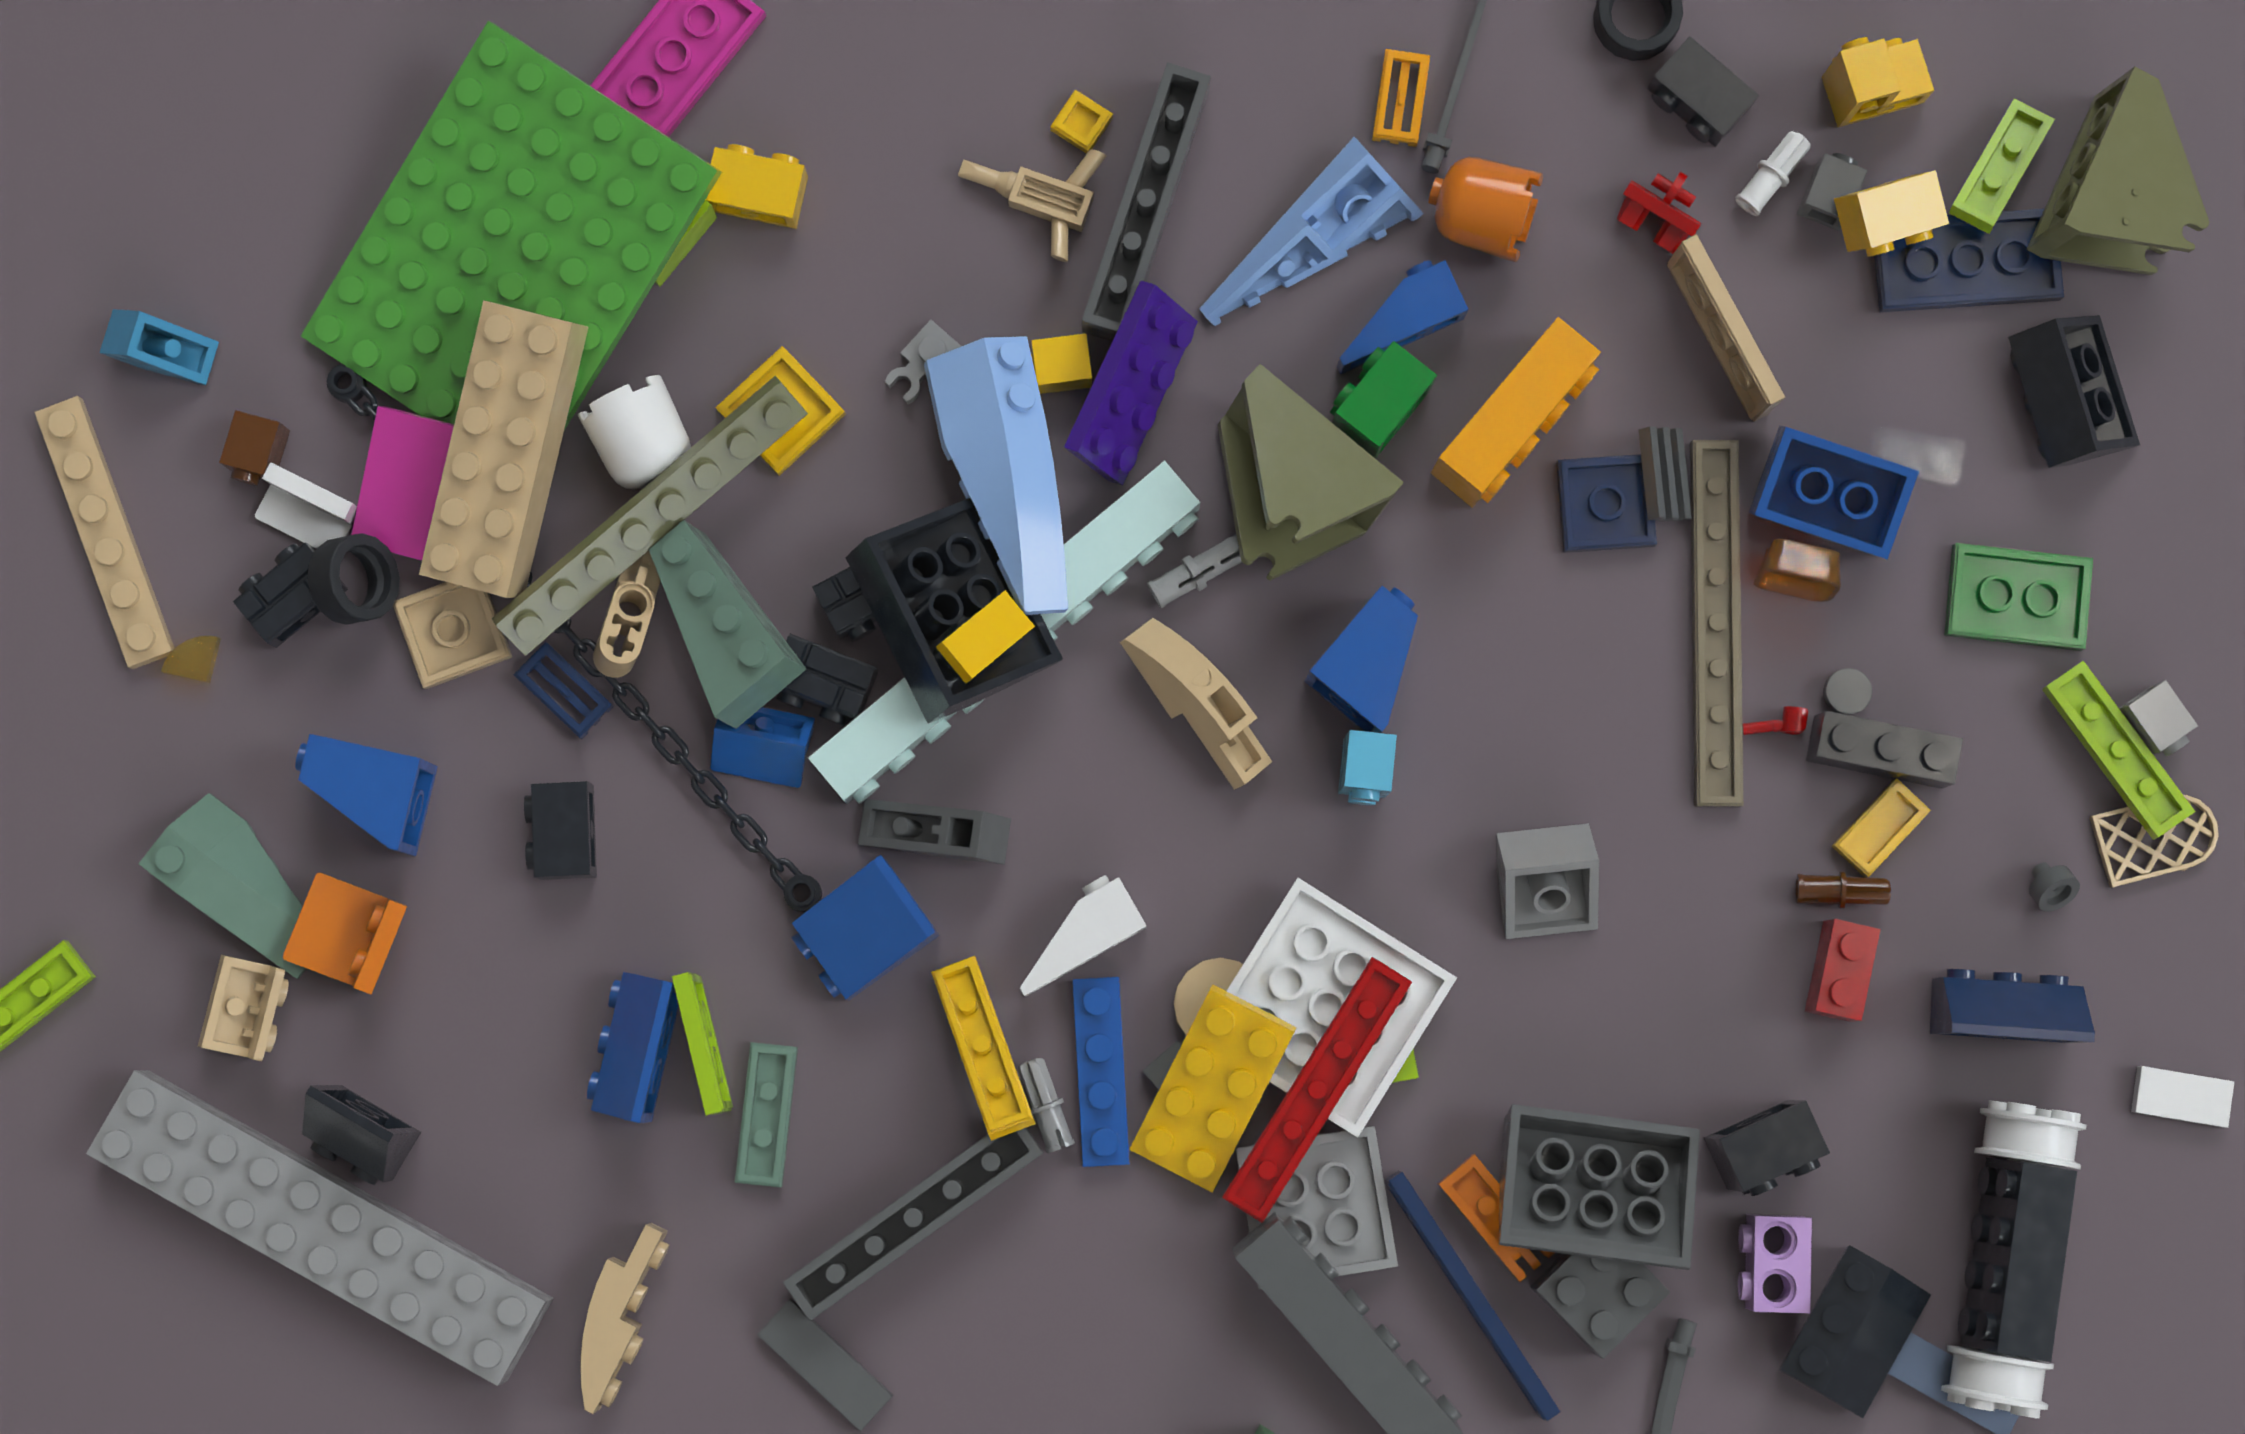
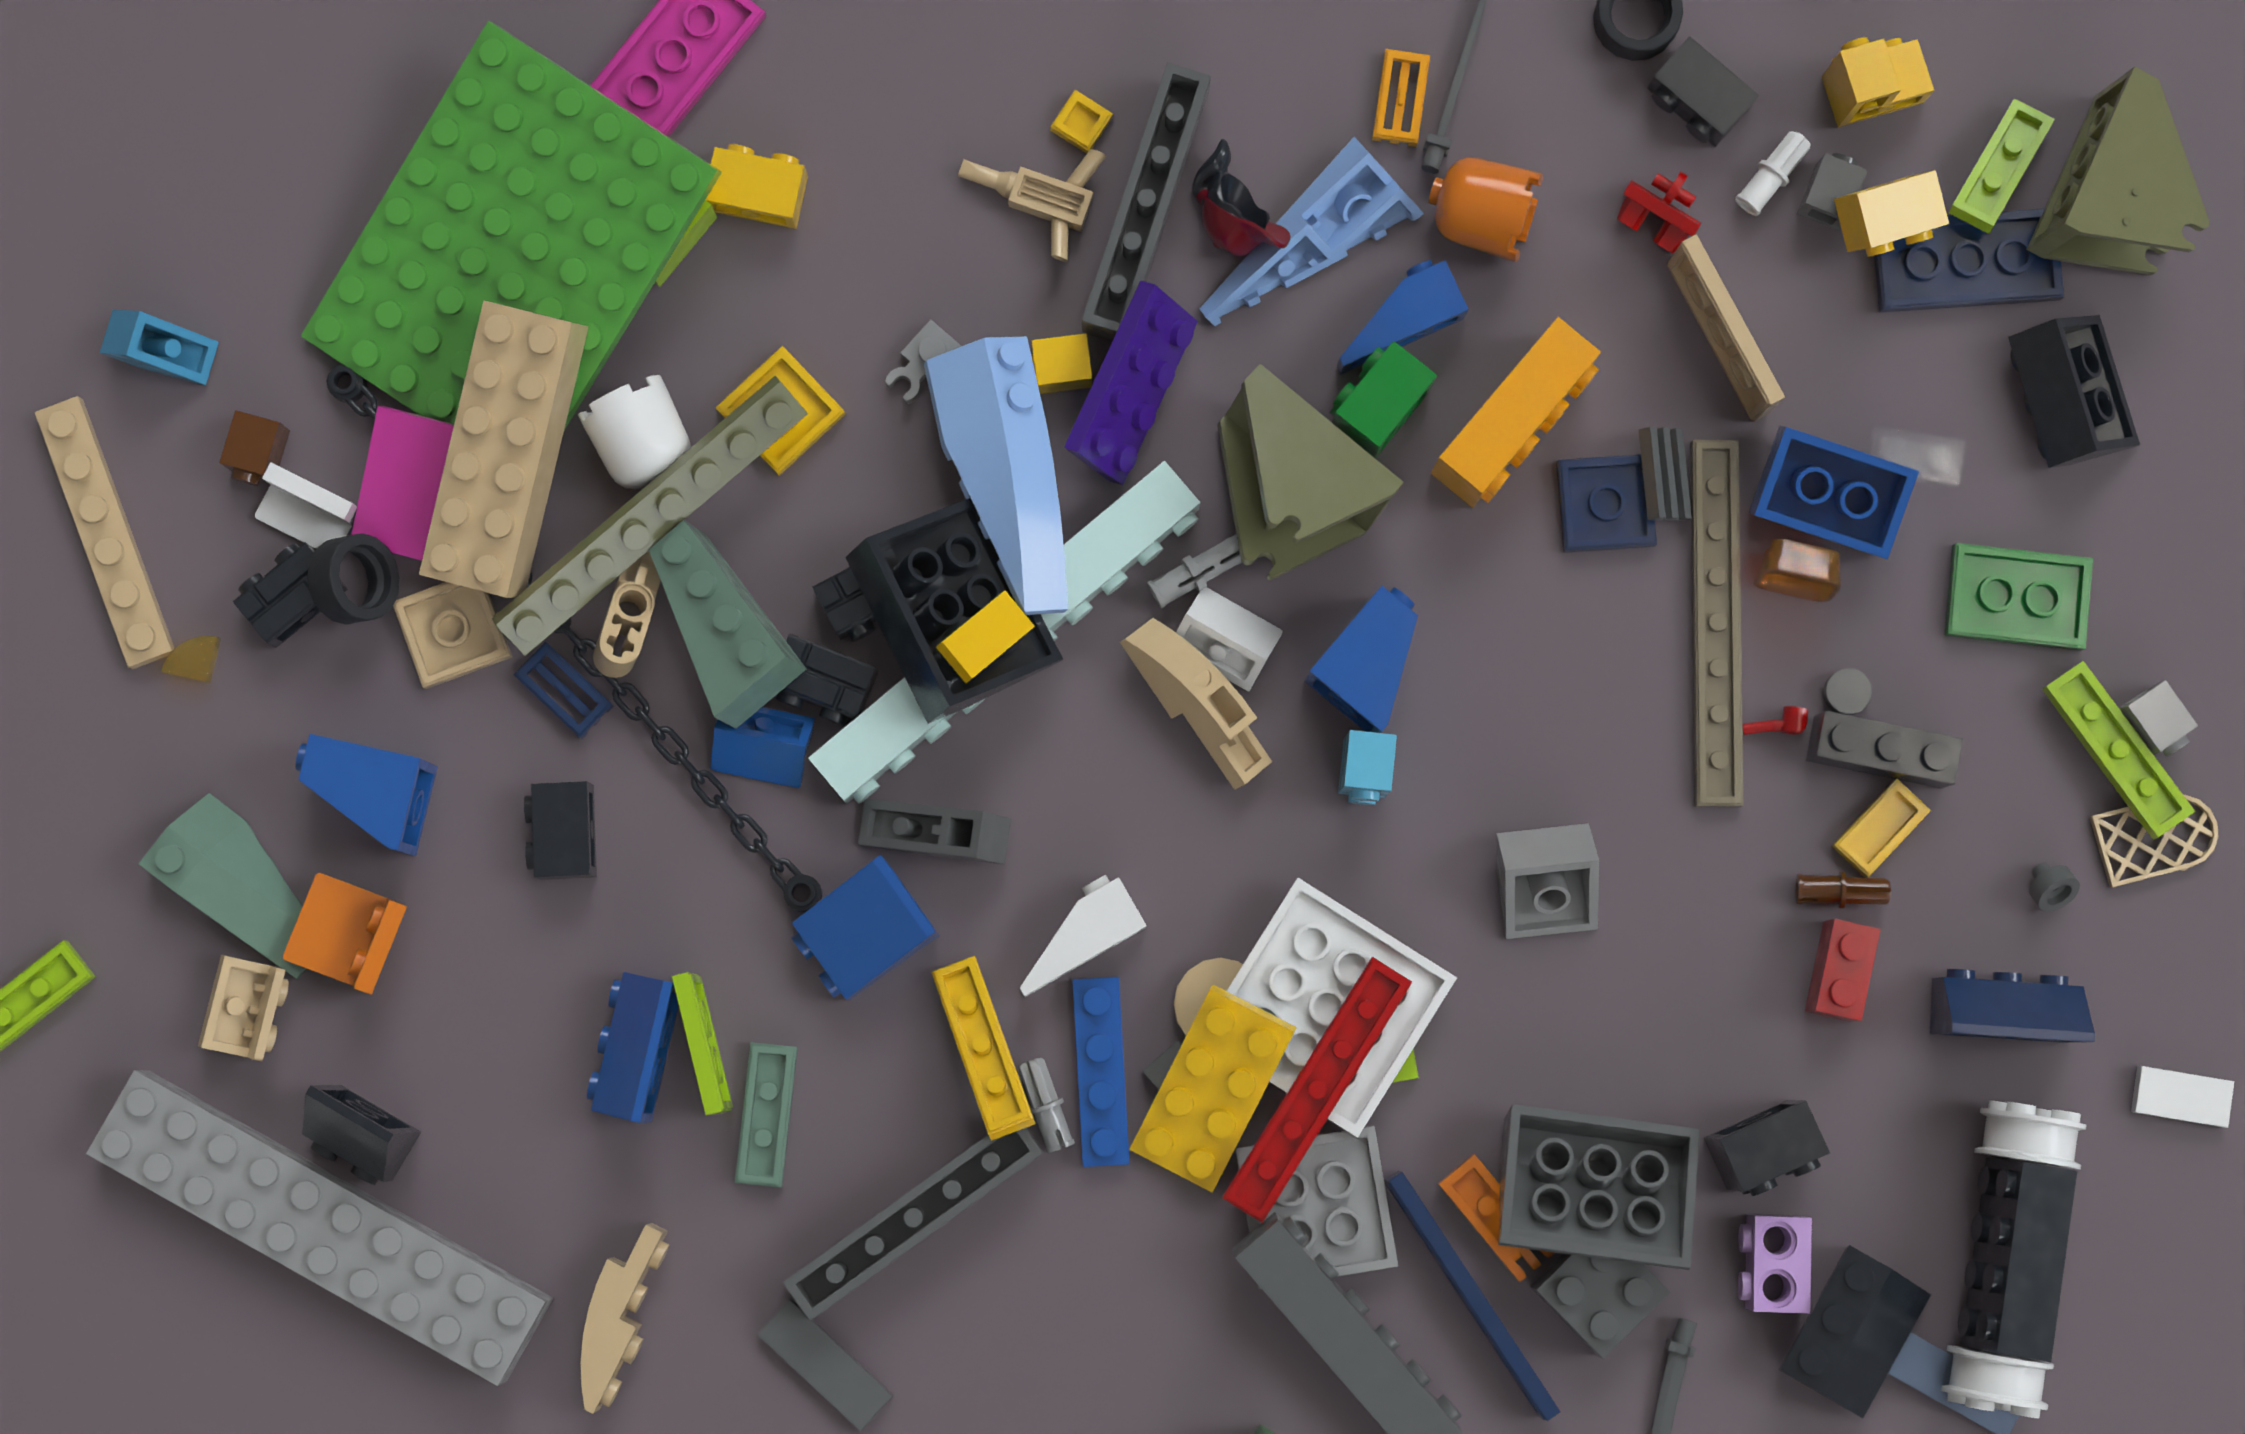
none -> white panel [1176,587,1283,692]
none -> hair [1192,139,1291,256]

